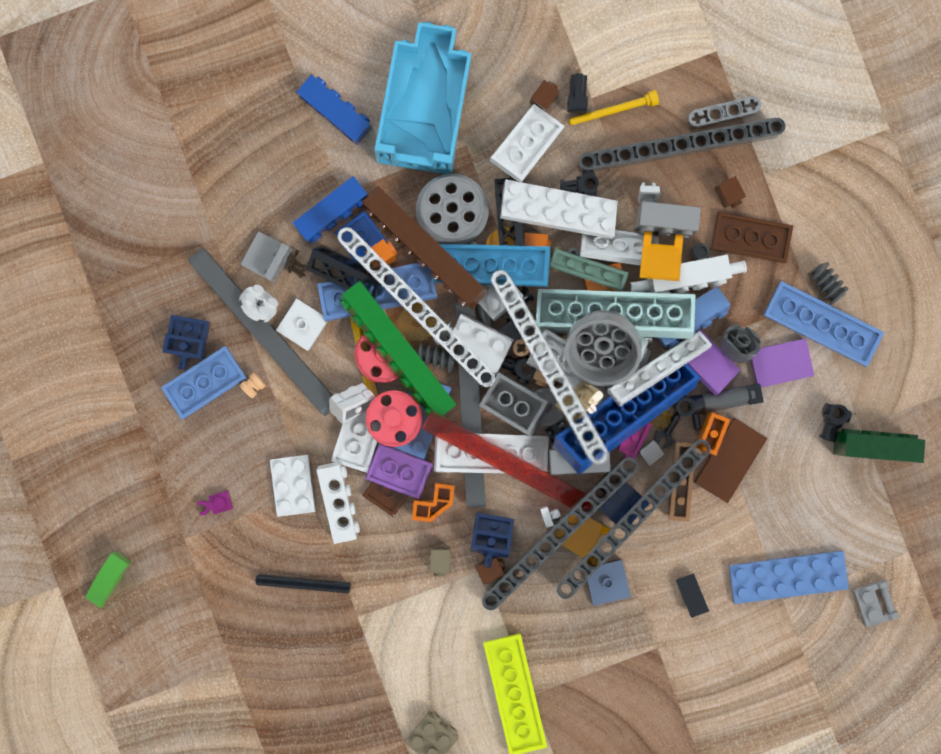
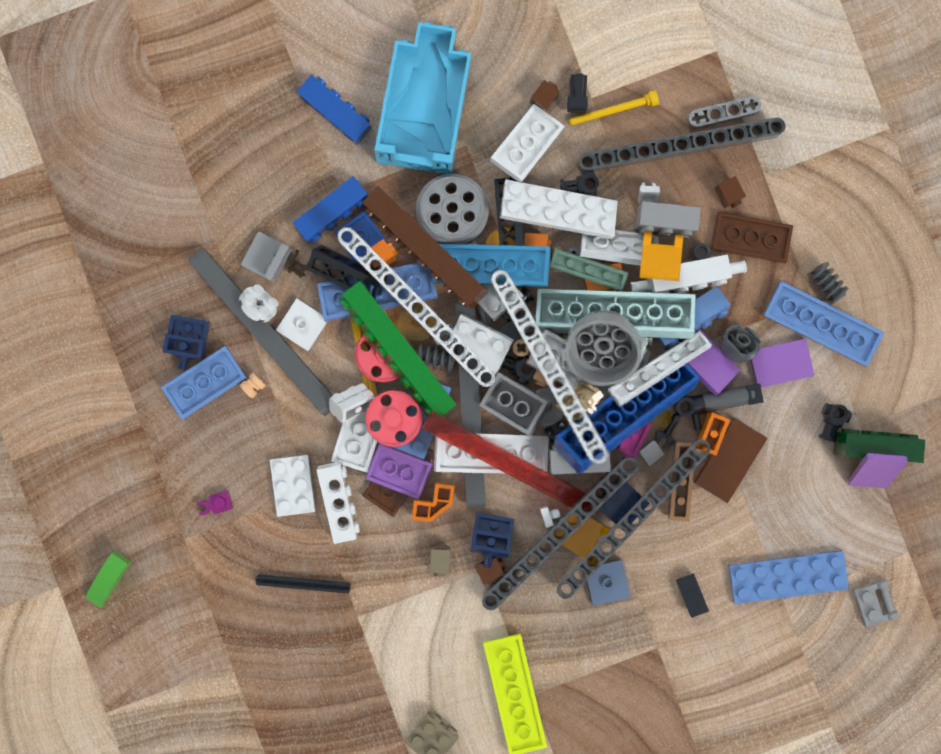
none -> medium lavender tile [848,453,907,489]

